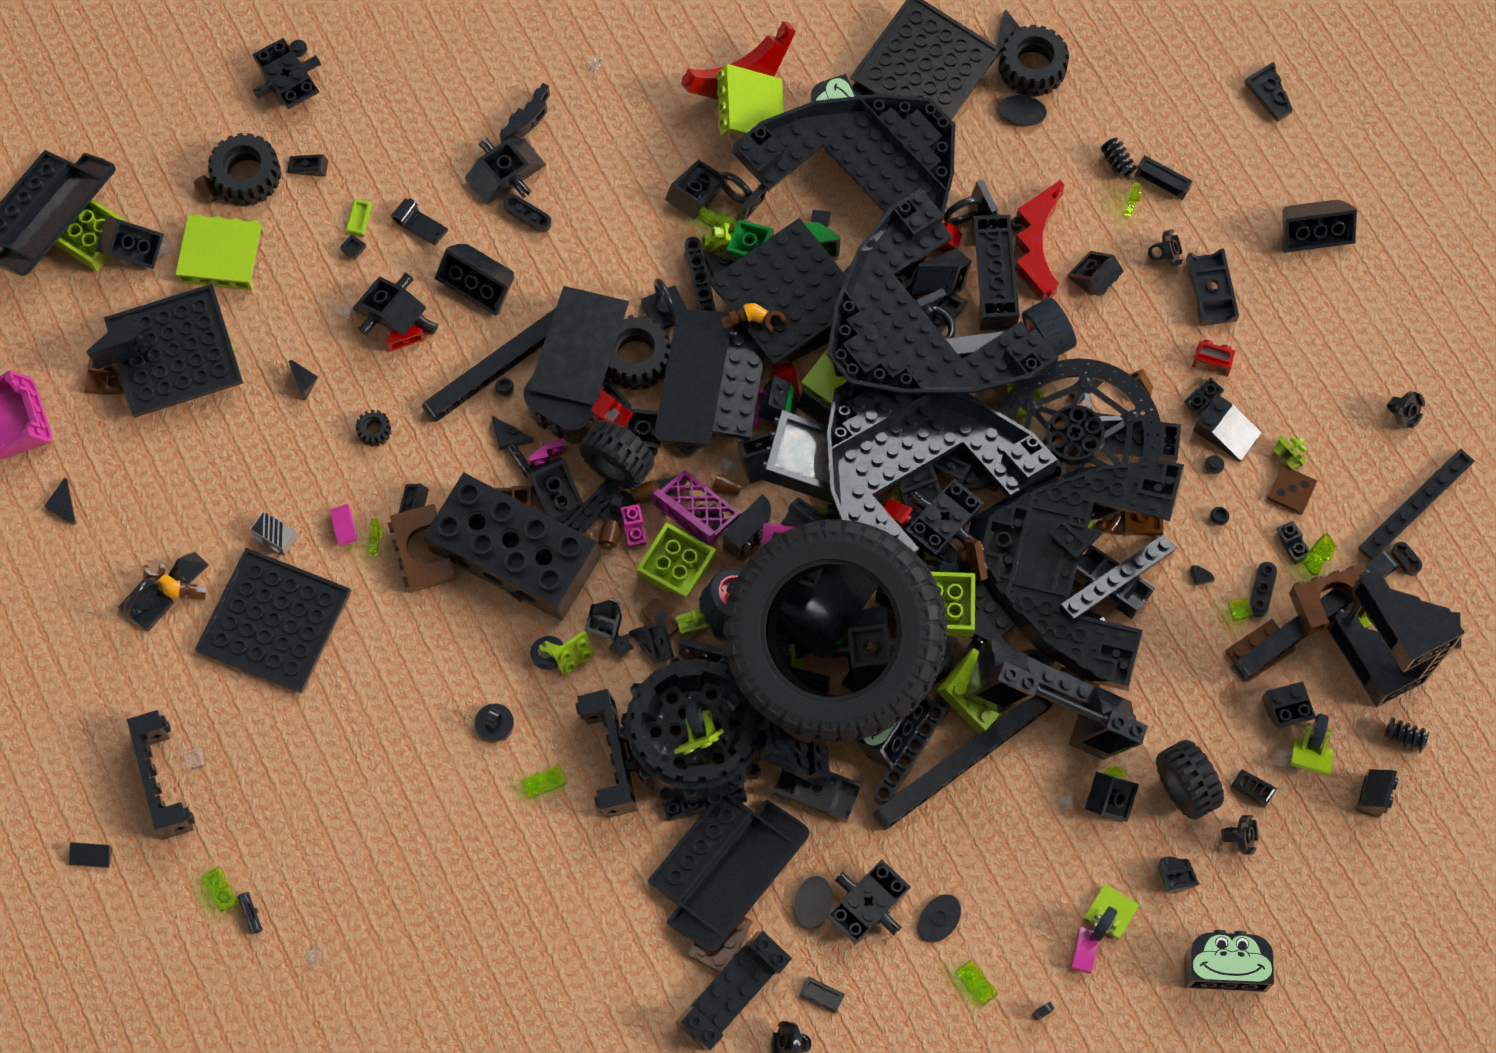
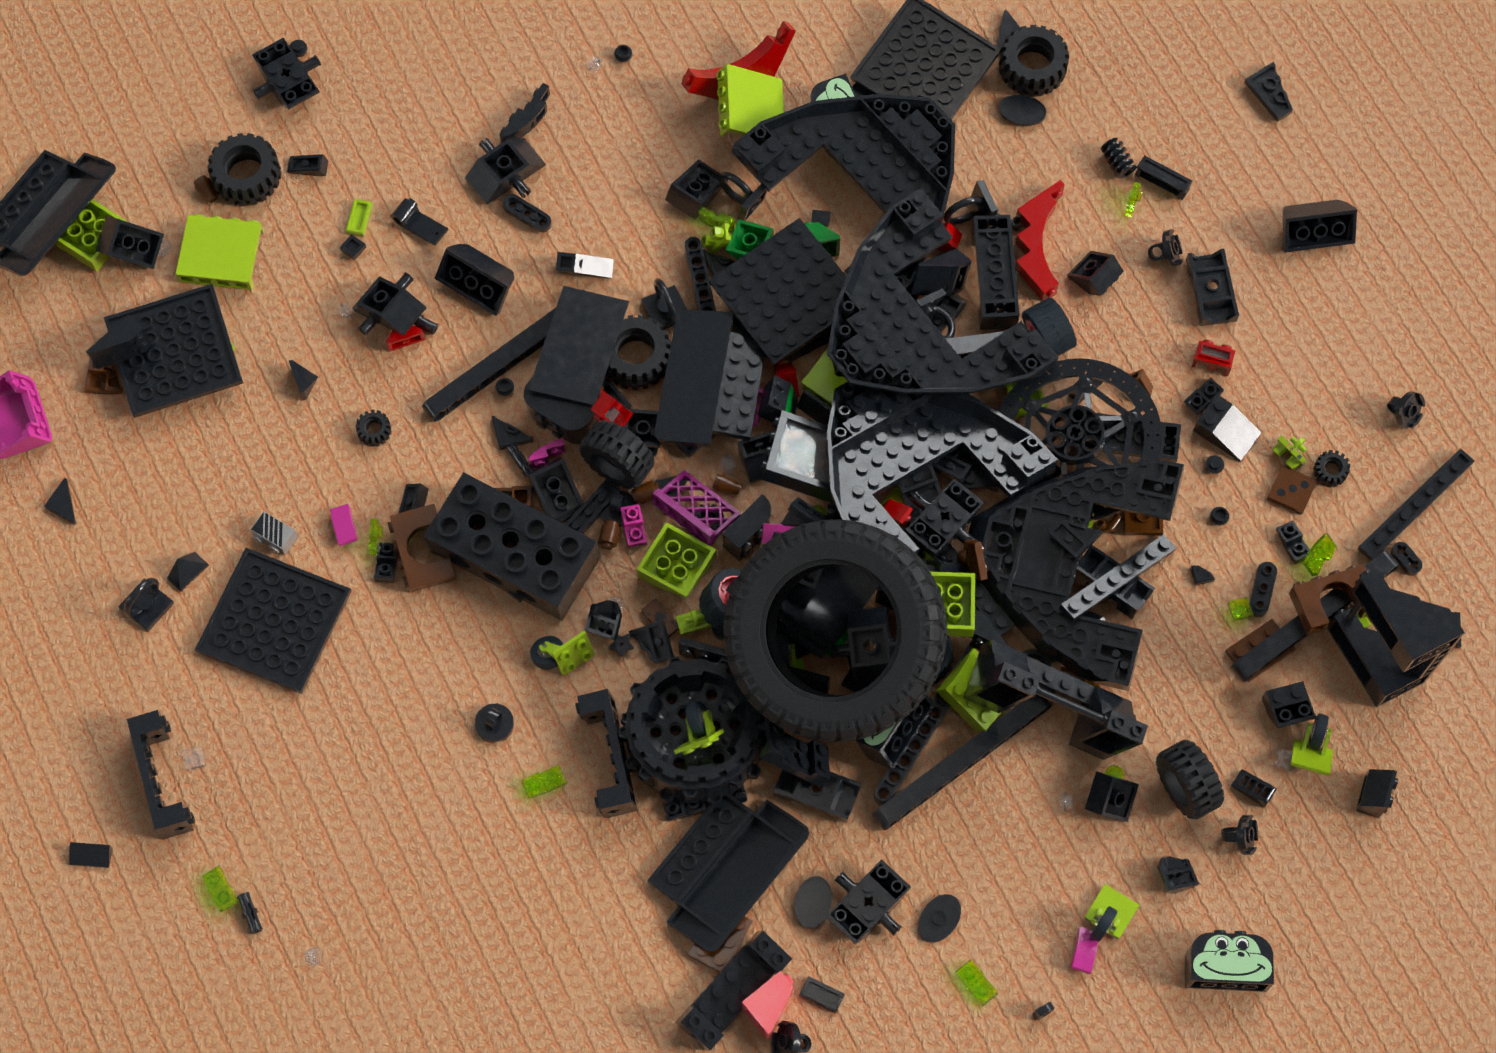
piece [143,563,206,599] -> none
reddish brown piece [721,303,787,333] -> none
black piece [1384,717,1429,753] -> none
none -> black slope [374,542,398,583]
none -> slope [556,252,614,278]
none -> black plate [614,45,632,62]
none -> coral slope [742,971,794,1041]
none -> black tyre [1313,450,1351,487]

